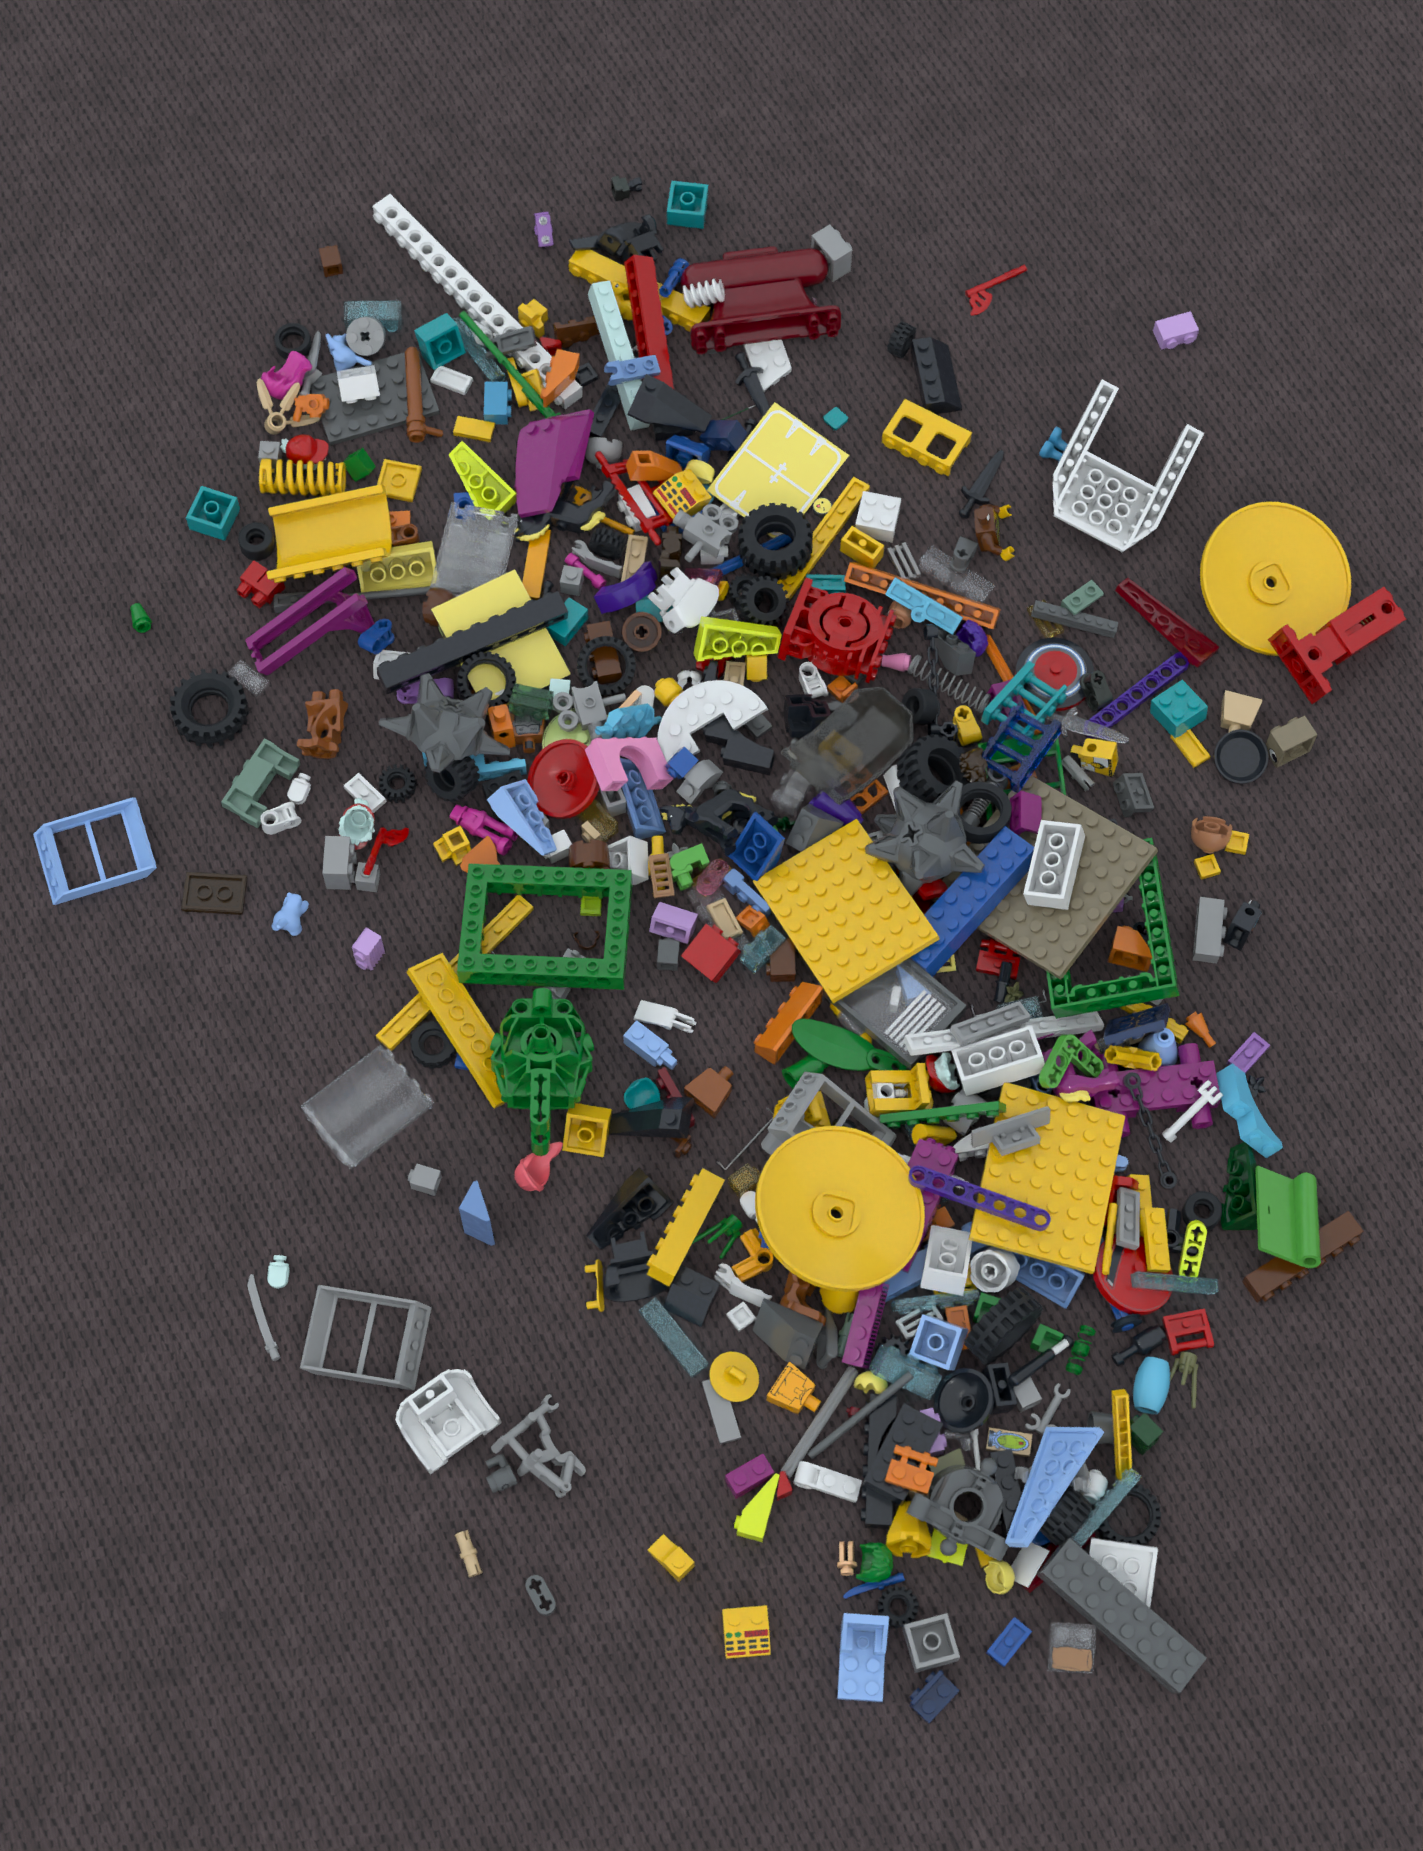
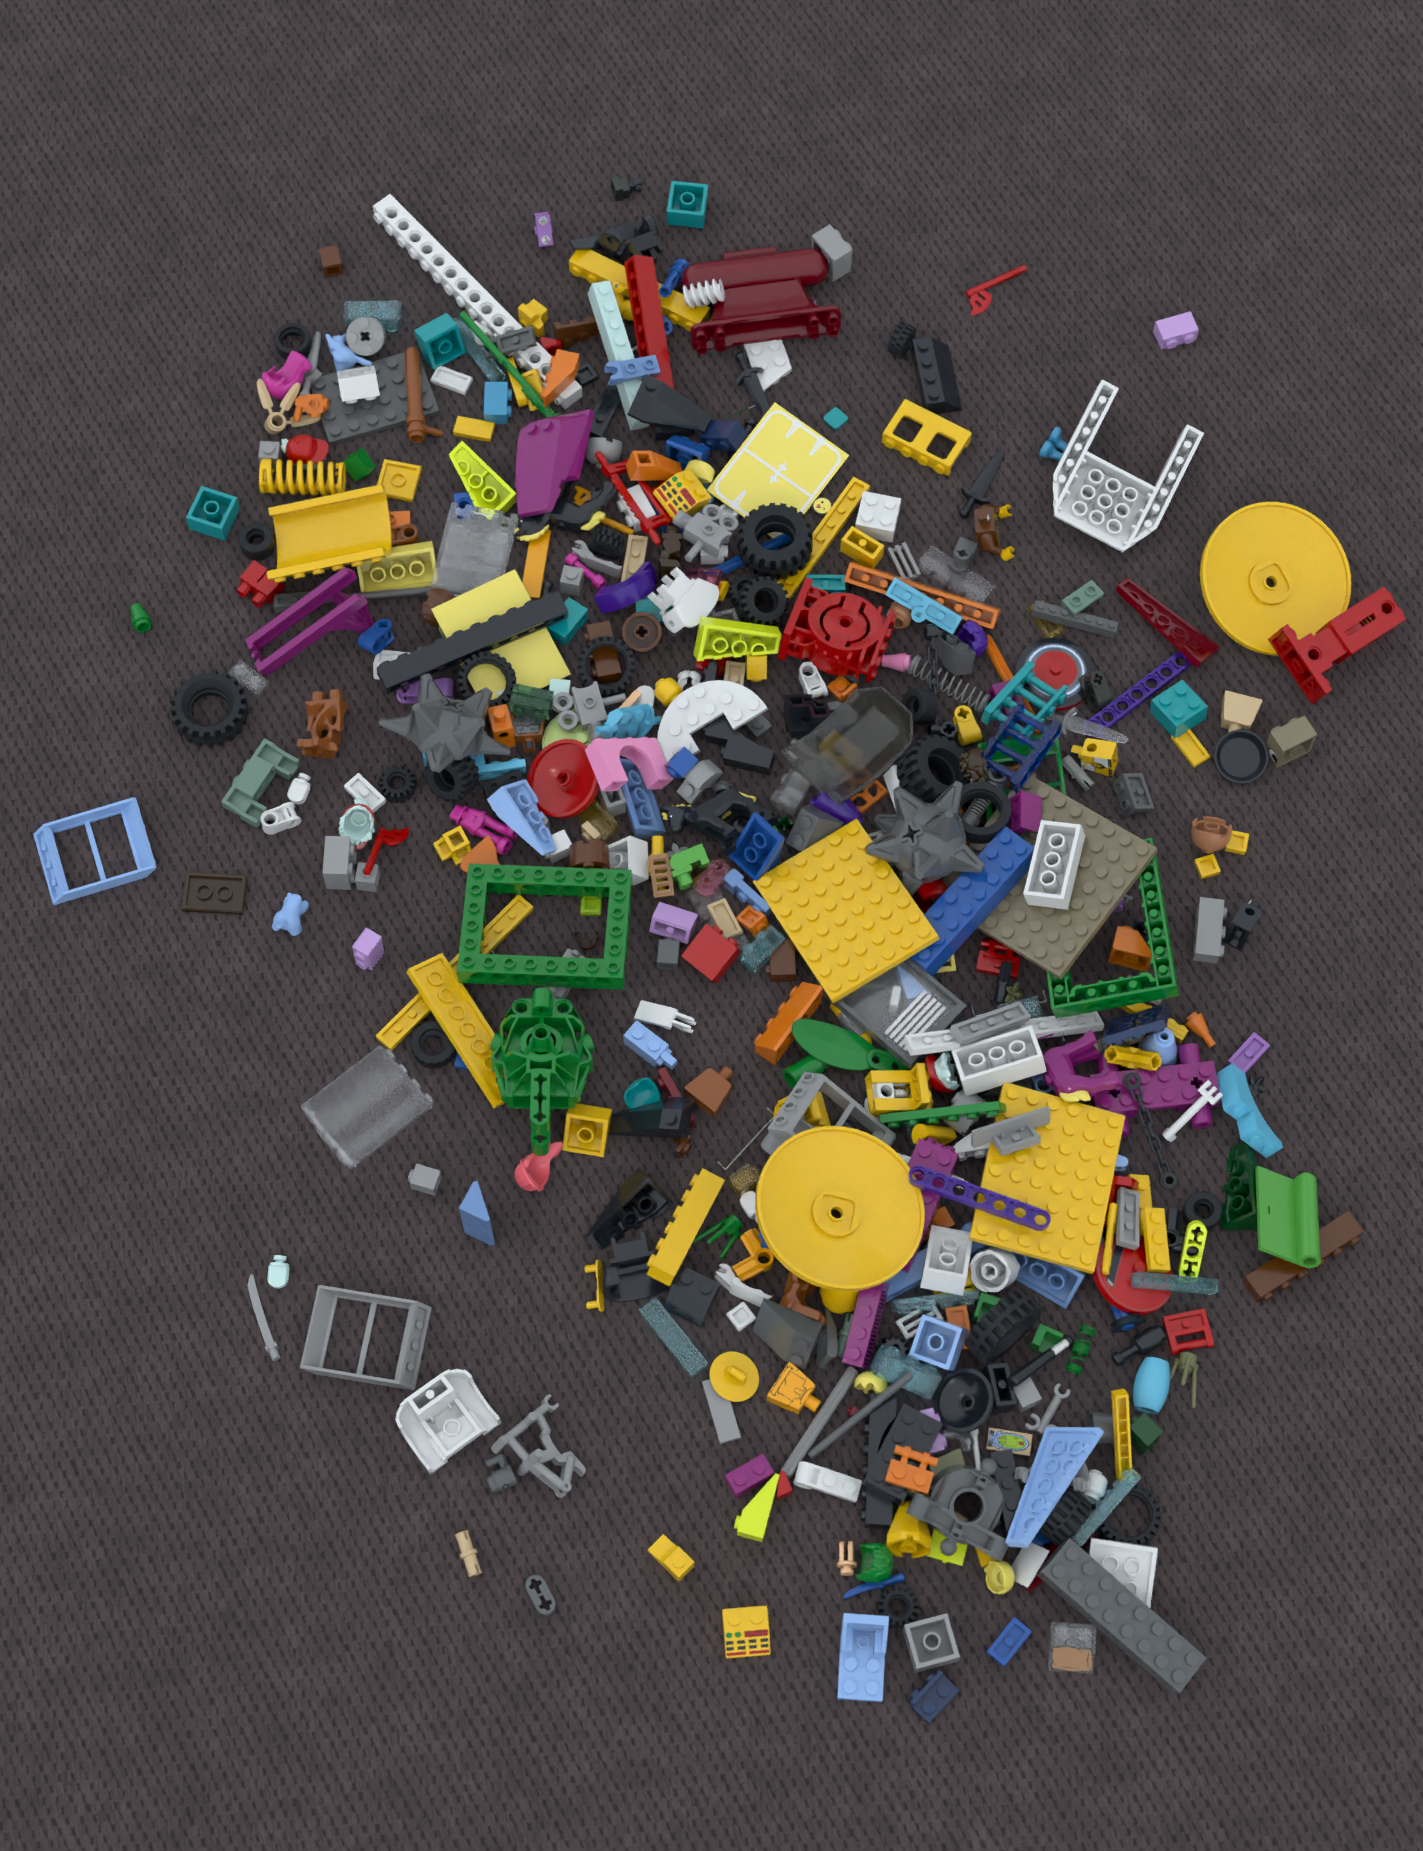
bright green beam [1039,1034,1104,1088] -> none

